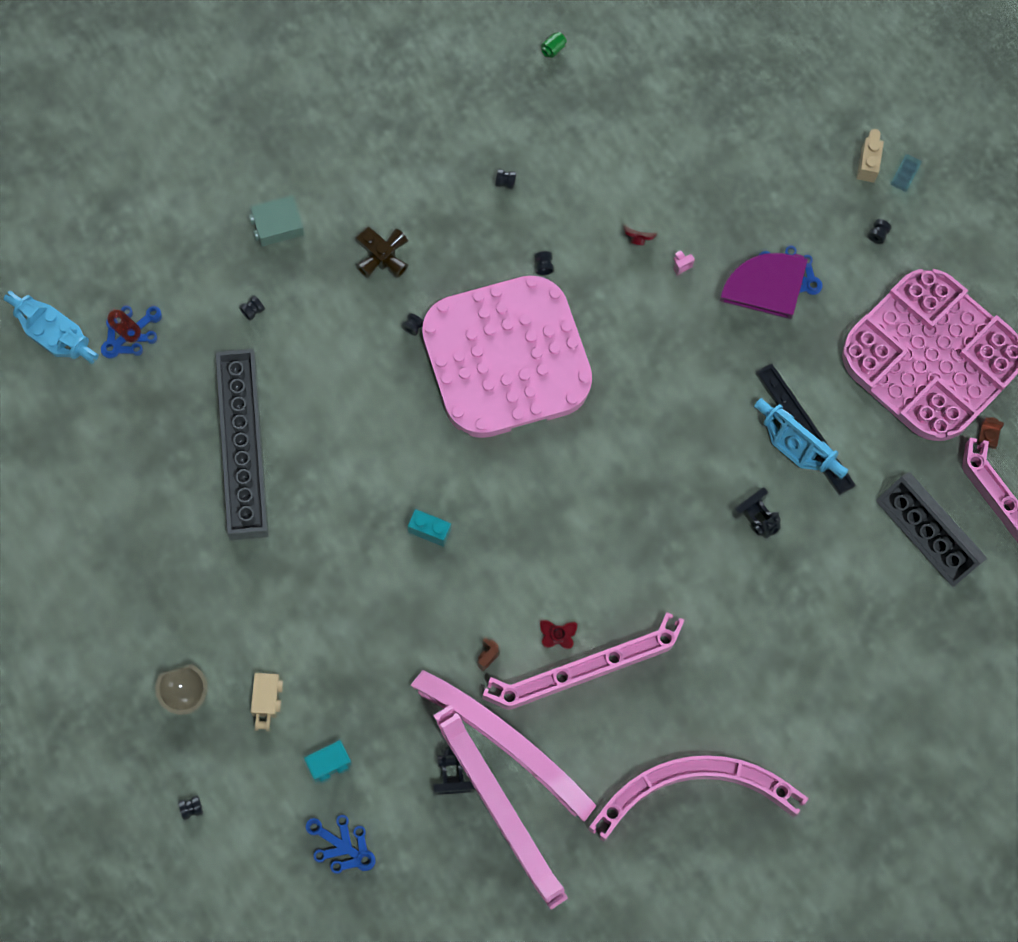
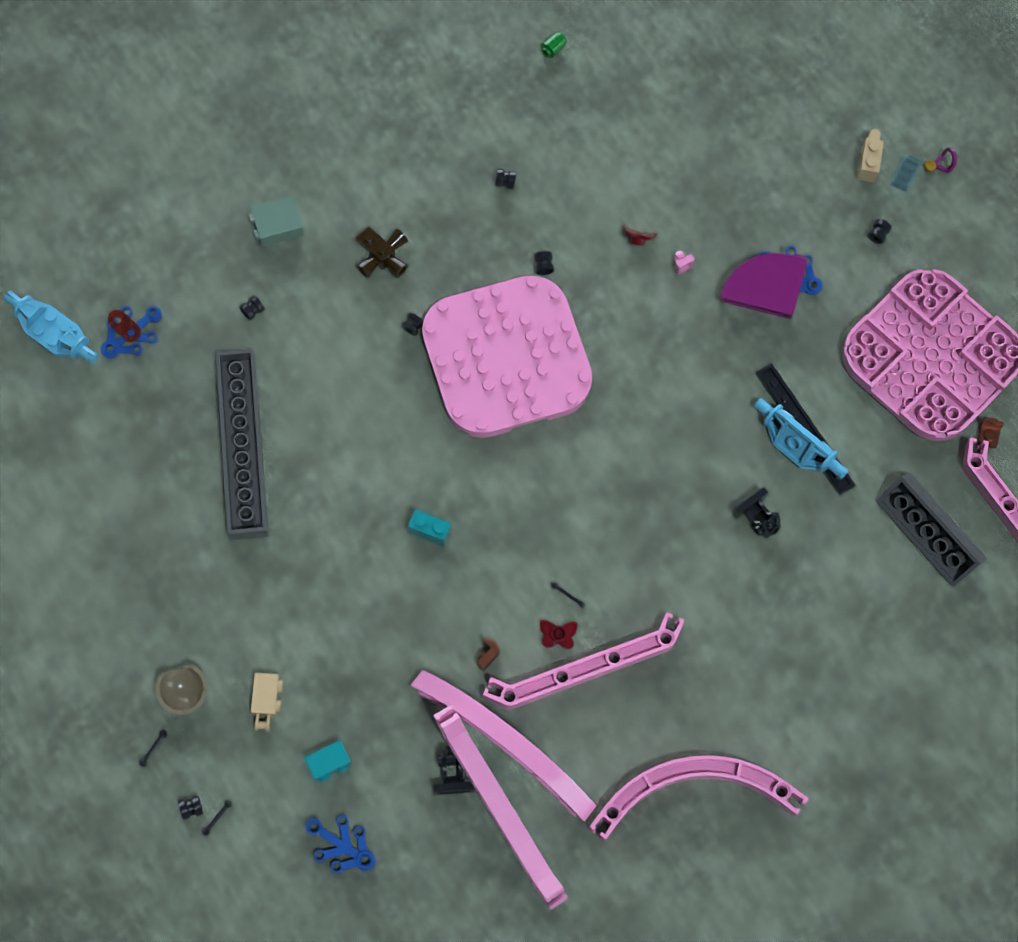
none -> black hinge [139,730,167,767]
none -> black hinge [202,800,232,836]
none -> black hinge [551,582,586,608]
none -> magenta piece [924,147,957,173]

